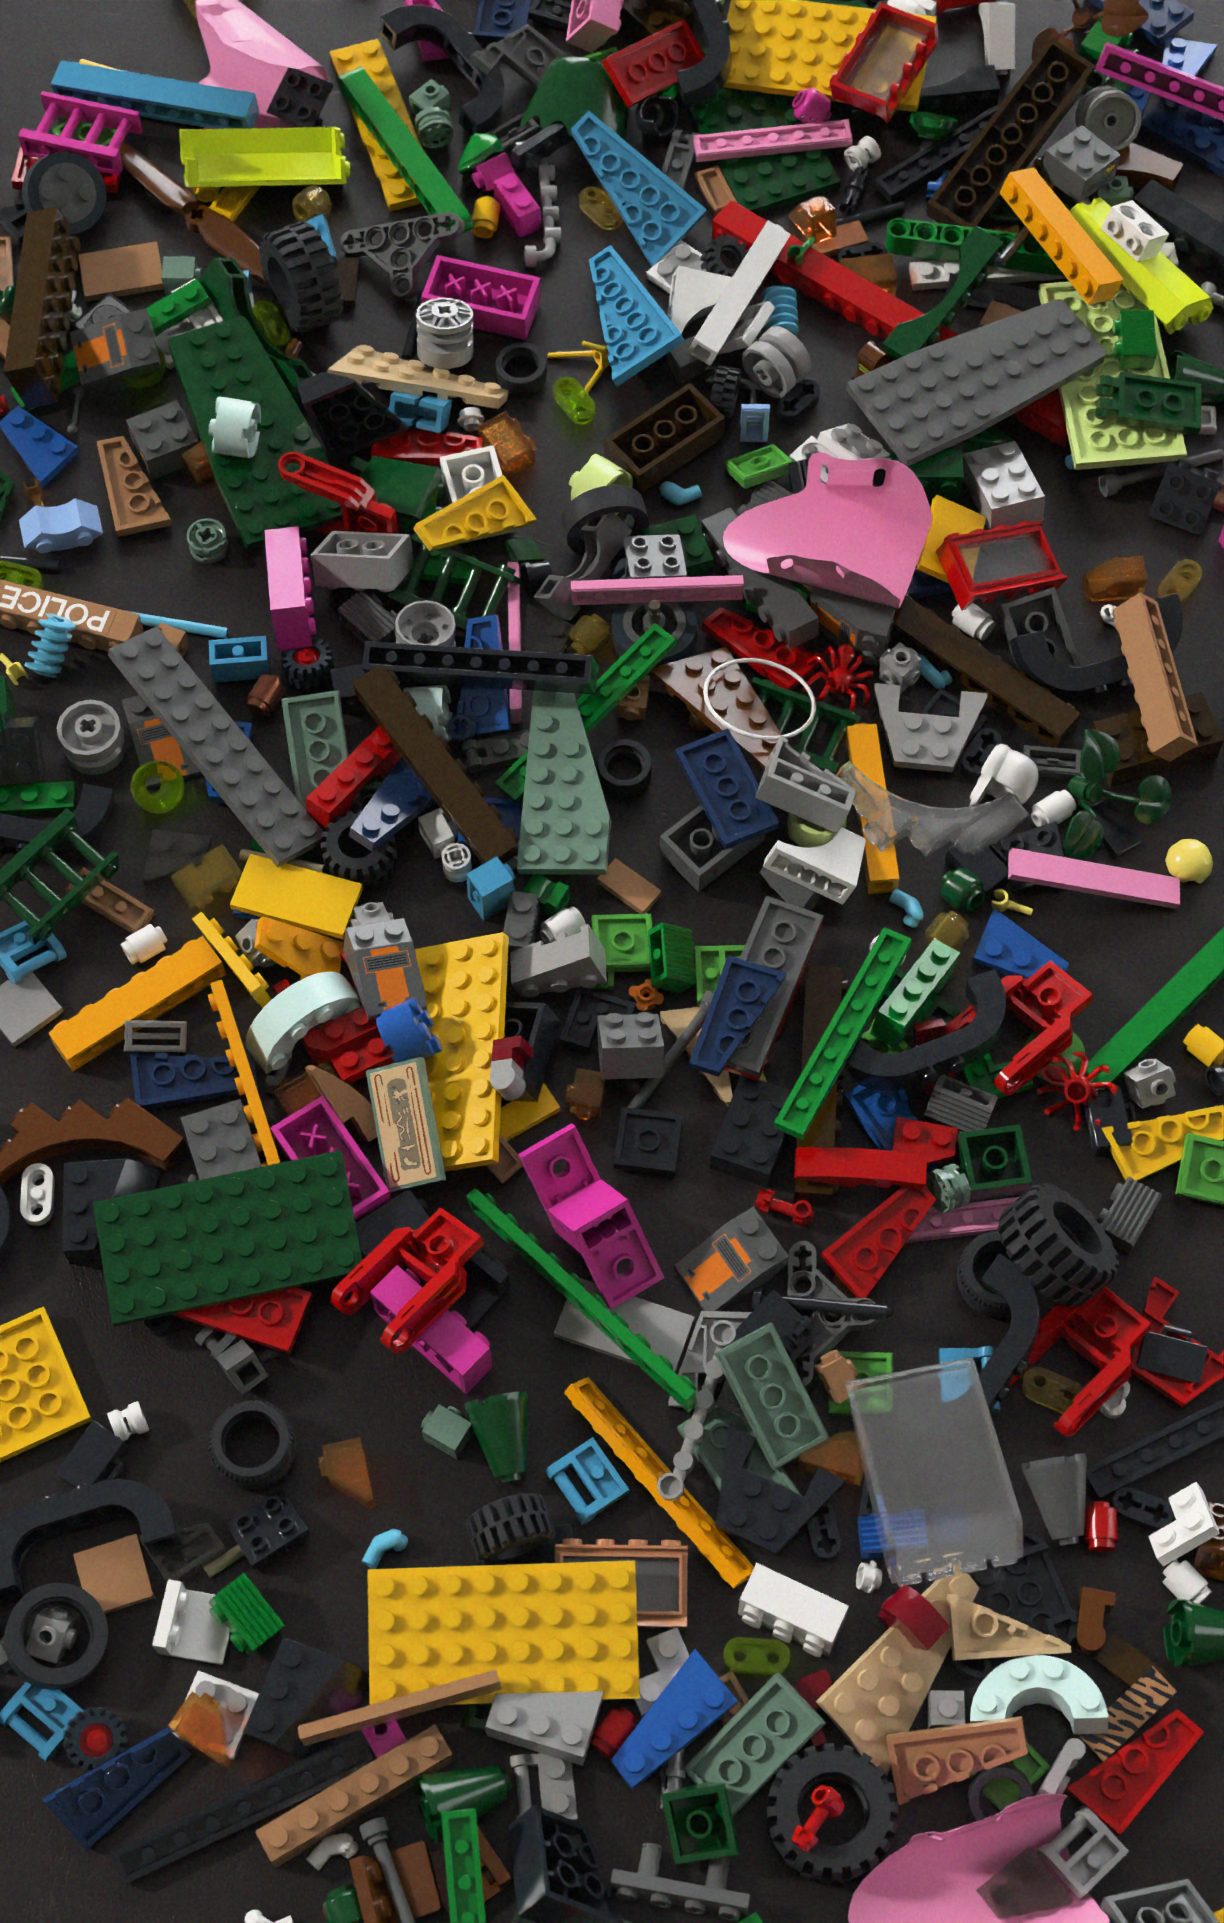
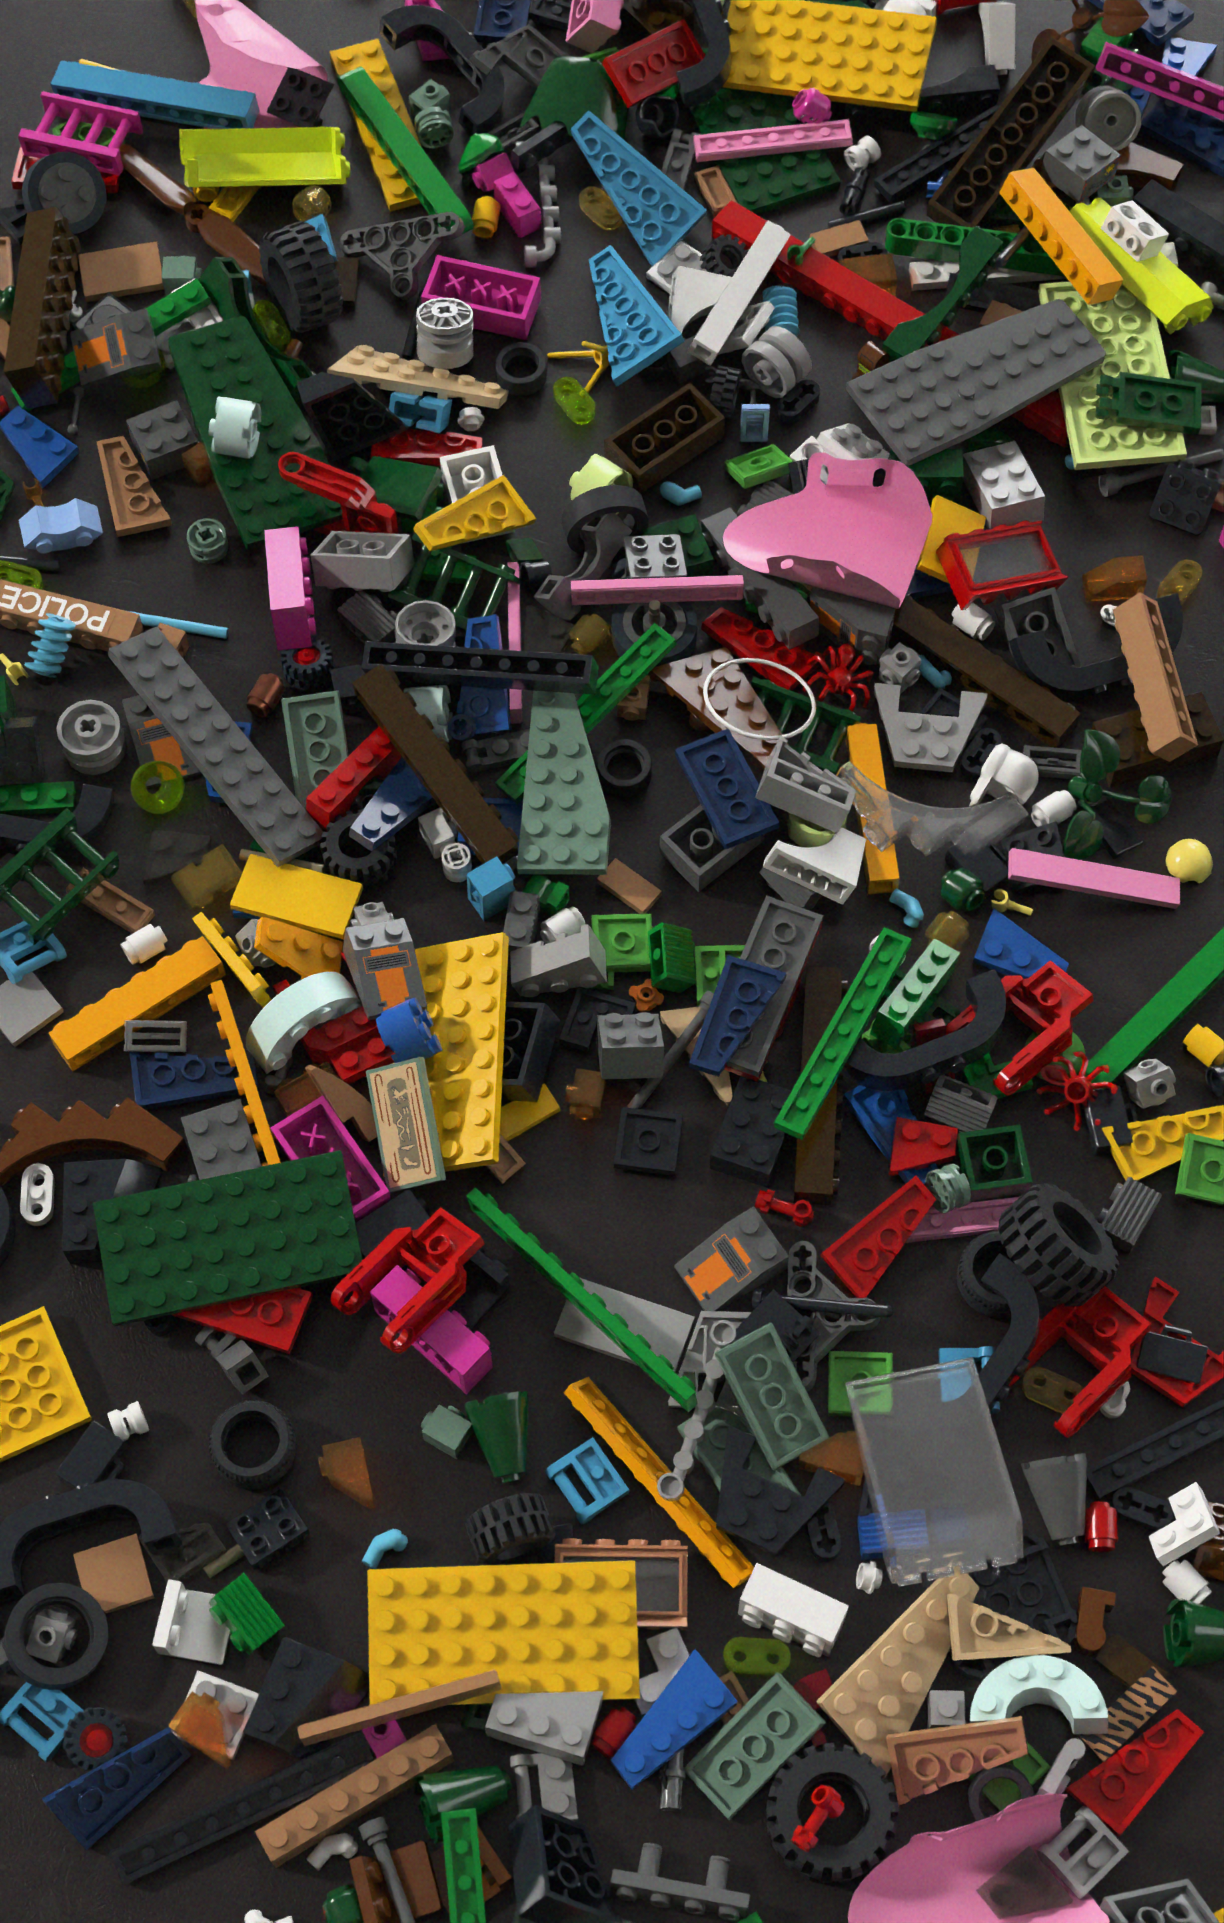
dark azure brick [209,636,271,683] -> none
clear orange brick [477,411,537,477] -> none
leg [490,1035,533,1101] -> none
dark pink bracket [518,1123,664,1309] -> none
dark green slope [661,1782,740,1864] -> none
clear orange slope [789,196,837,244] -> none
red slope [794,1147,927,1189] -> none
medium nougat brick [814,1350,867,1403] -> none
window [829,2,938,123] -> none
dark red brick [876,1585,950,1651] -> none
green brick [1112,310,1157,370] -> none

